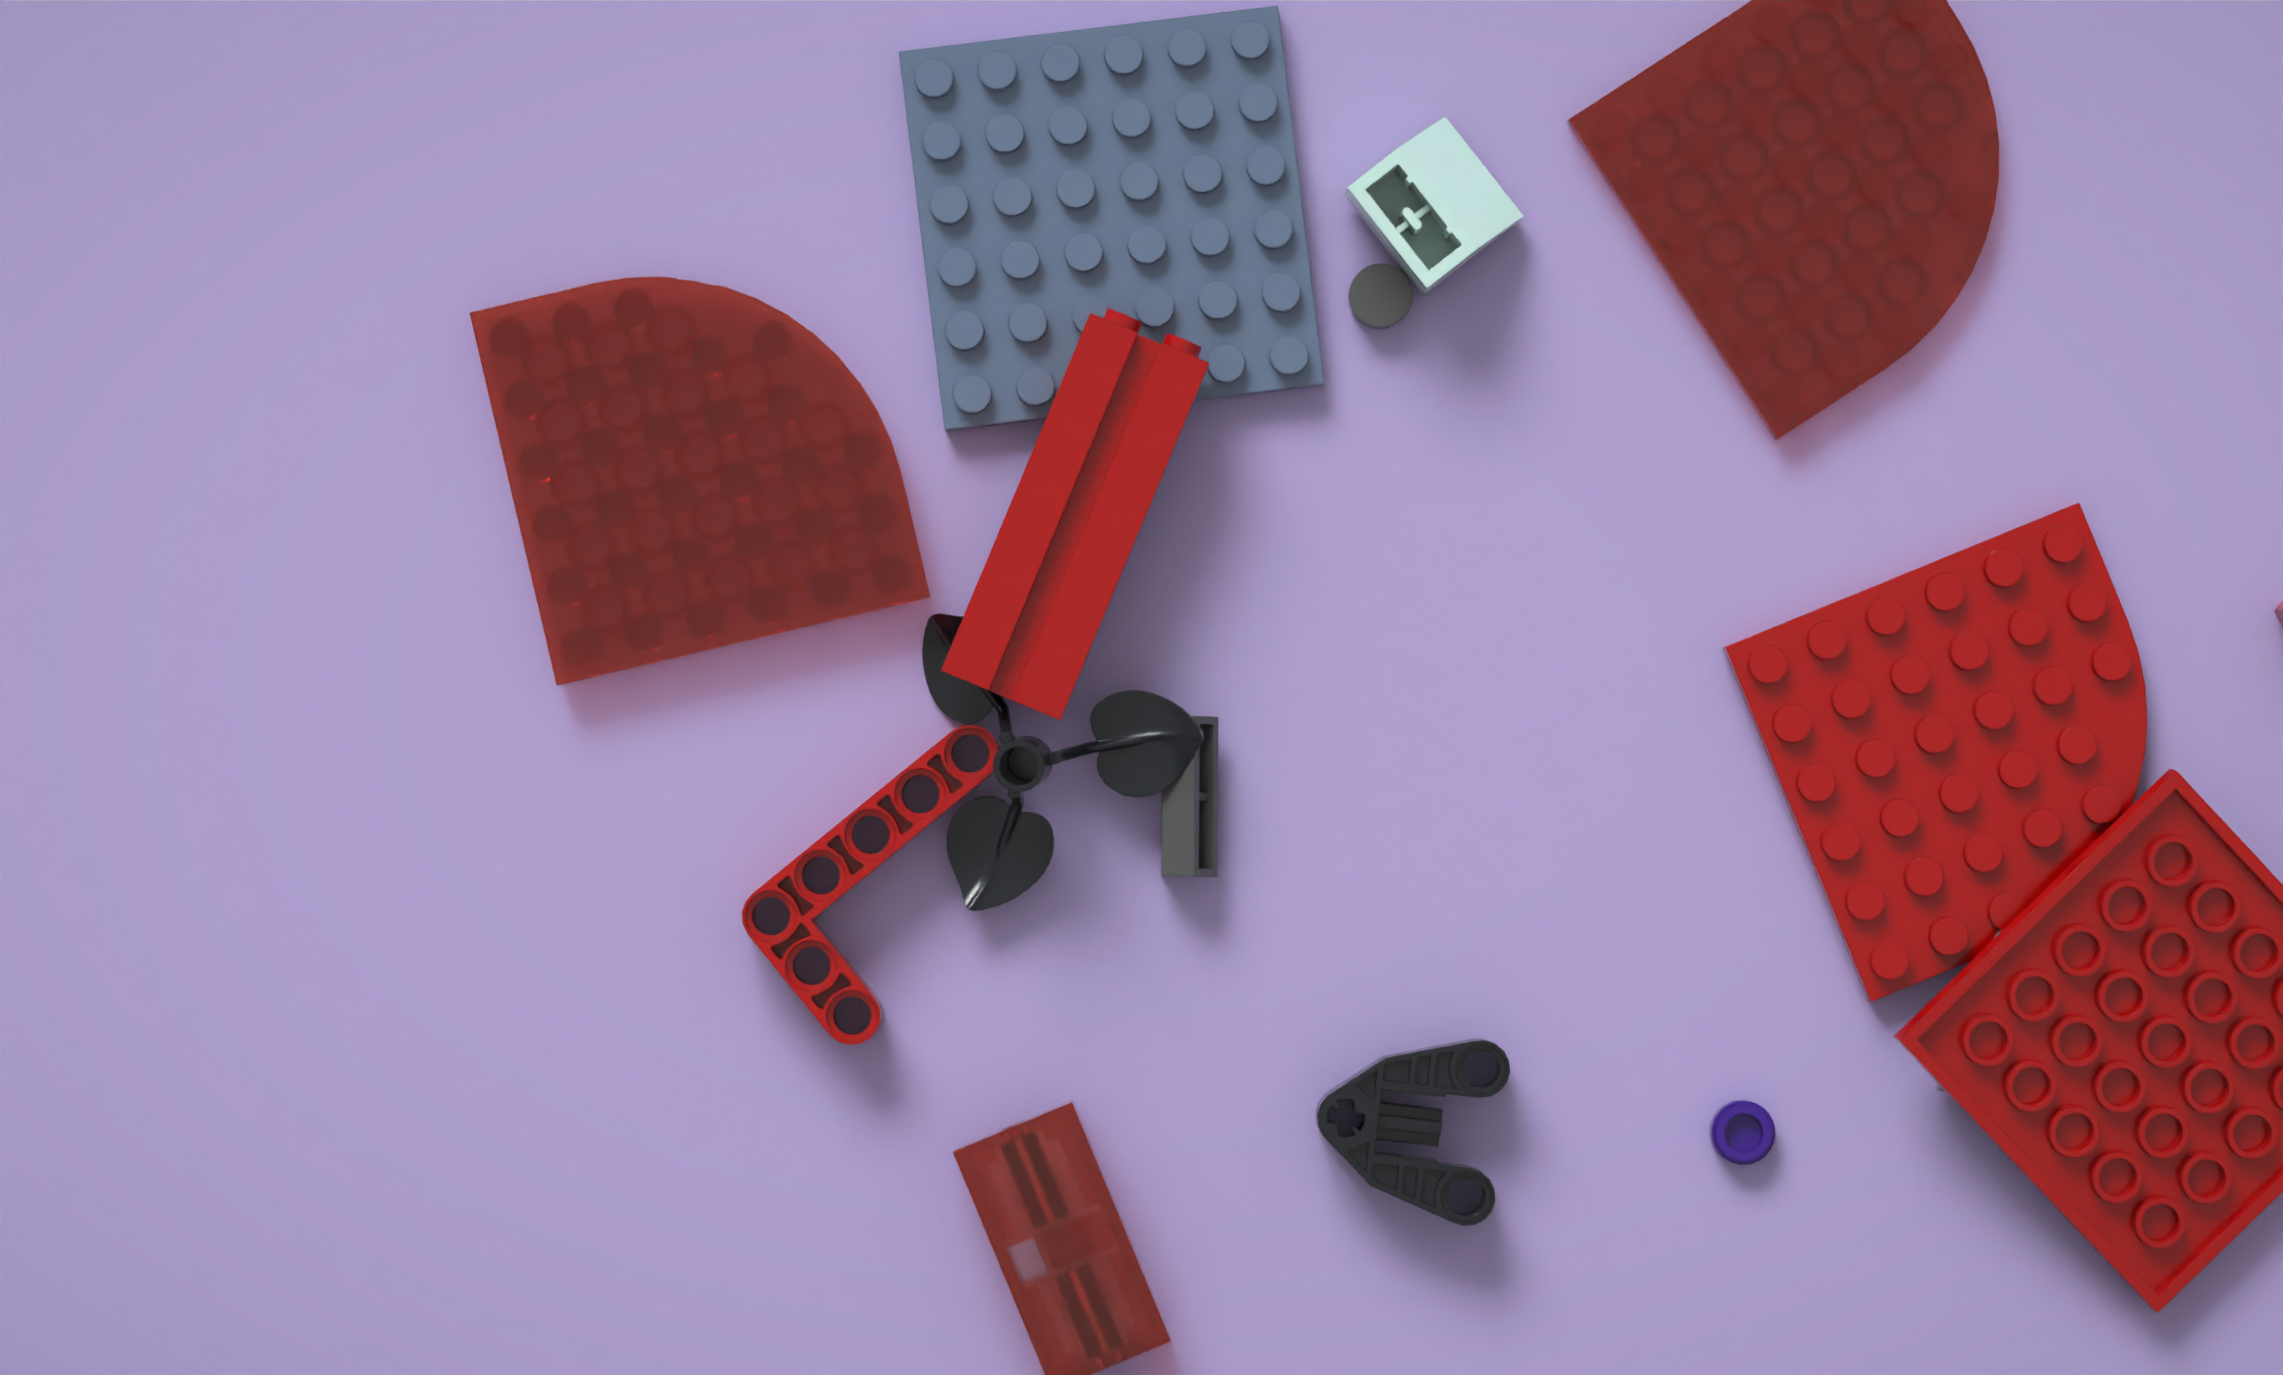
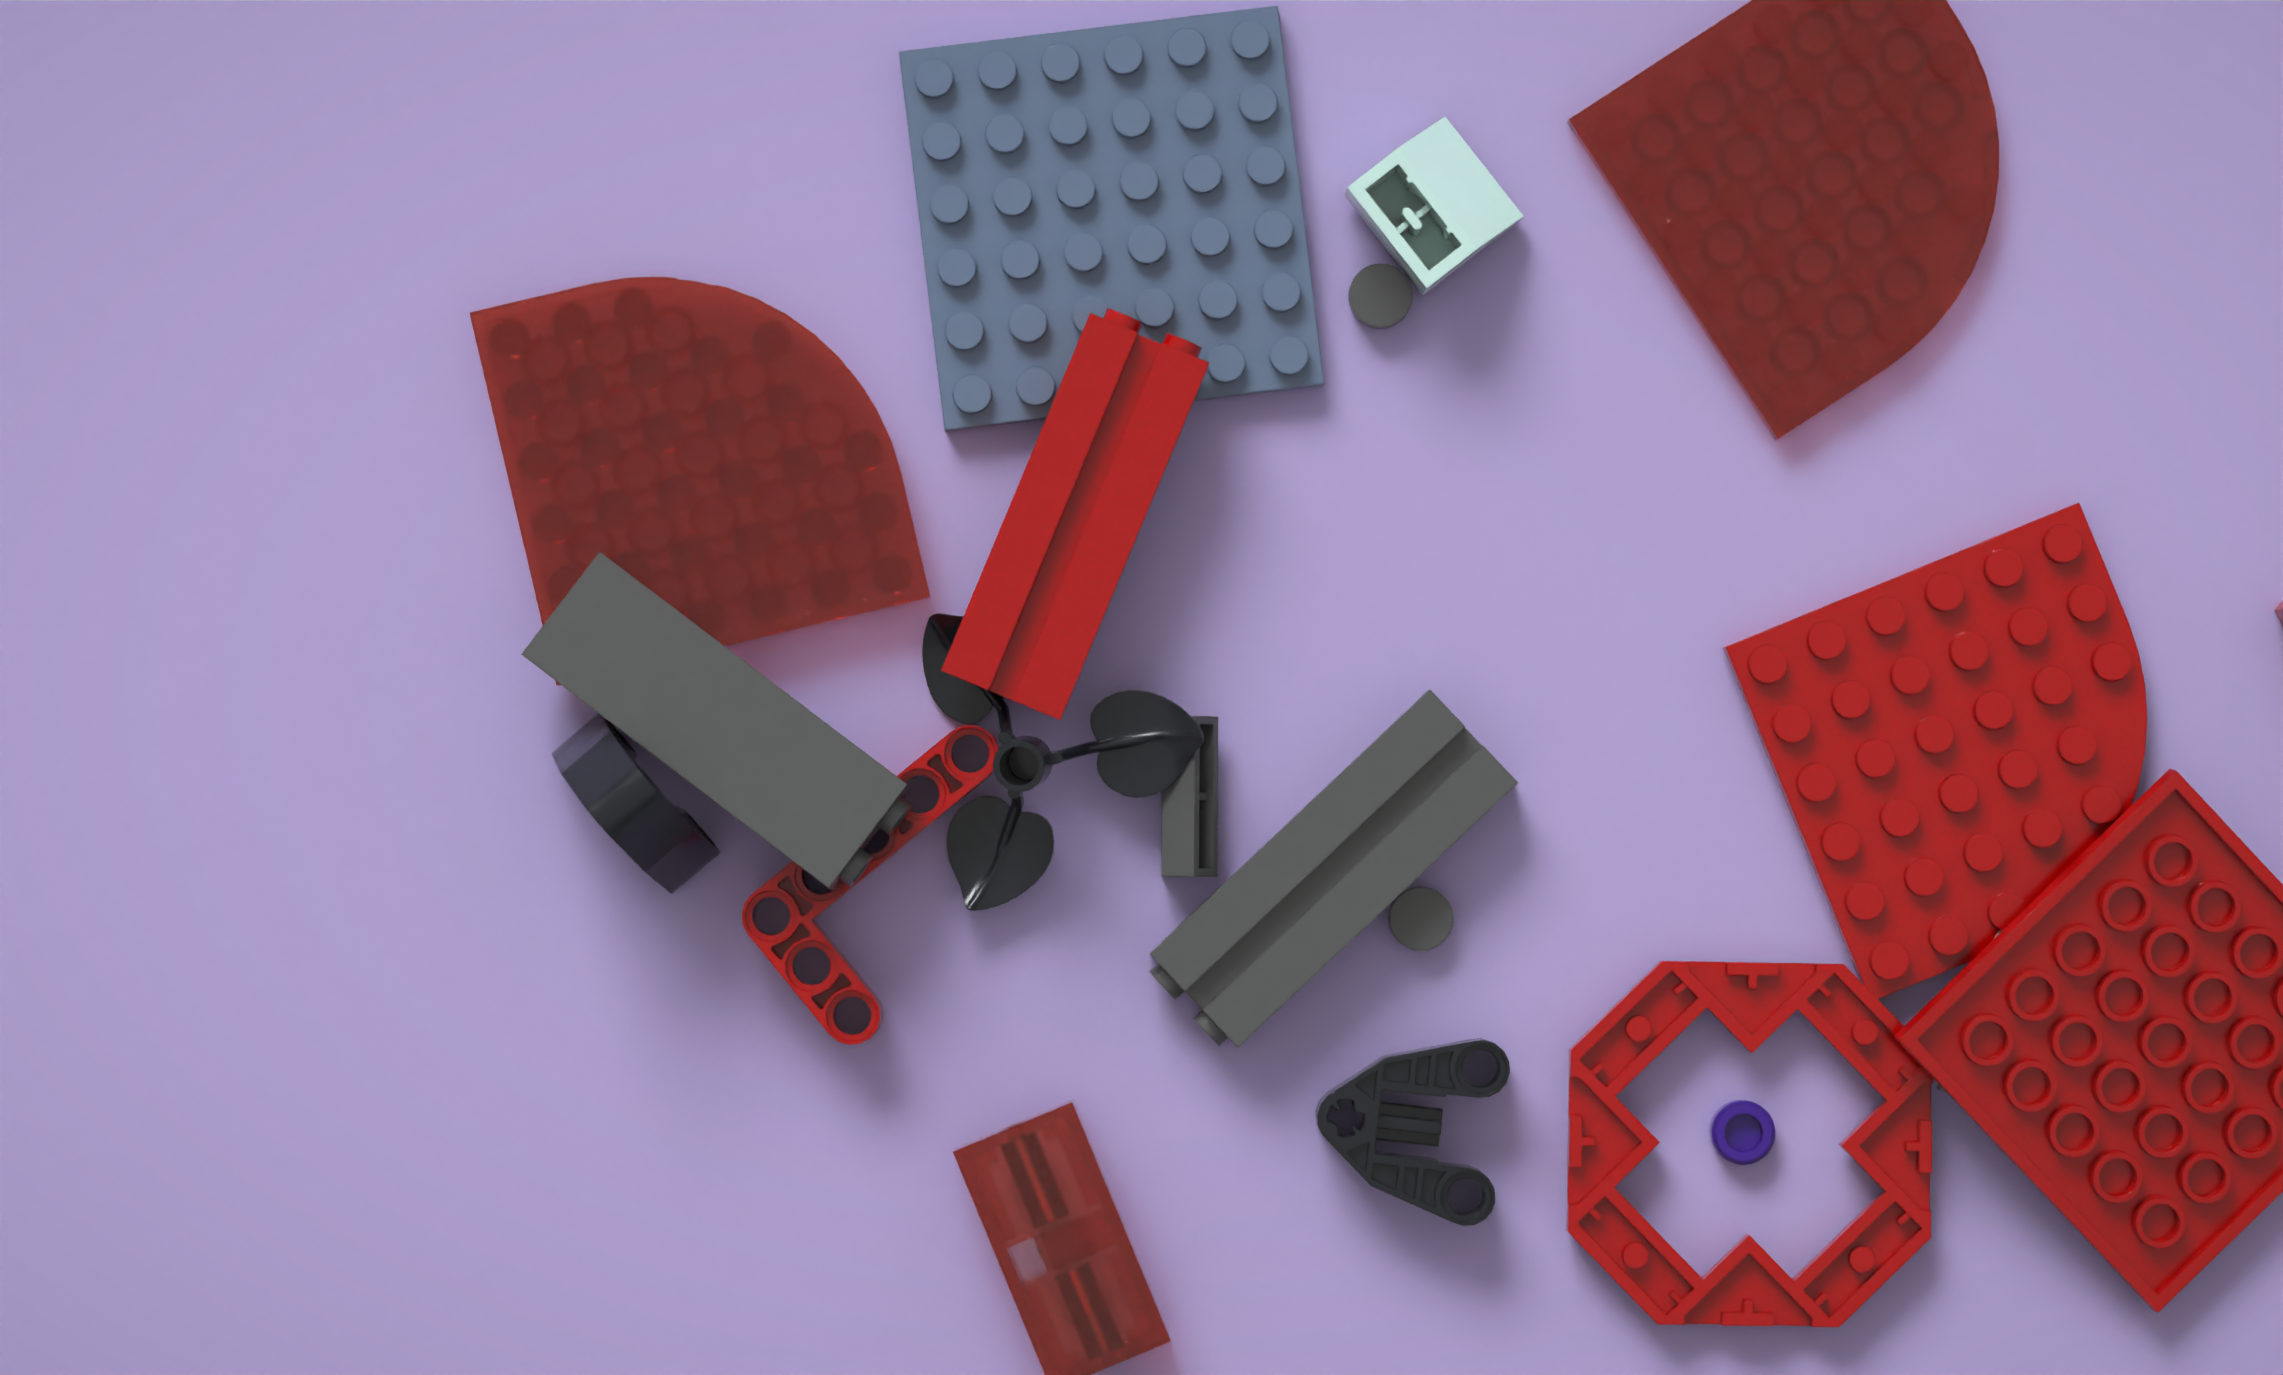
none -> dark grey brick [521,552,912,891]
none -> black connector [551,713,720,894]
none -> dark grey brick [1149,690,1518,1047]
none -> dark grey tile [1389,887,1453,951]
none -> red plate [1566,961,1933,1327]

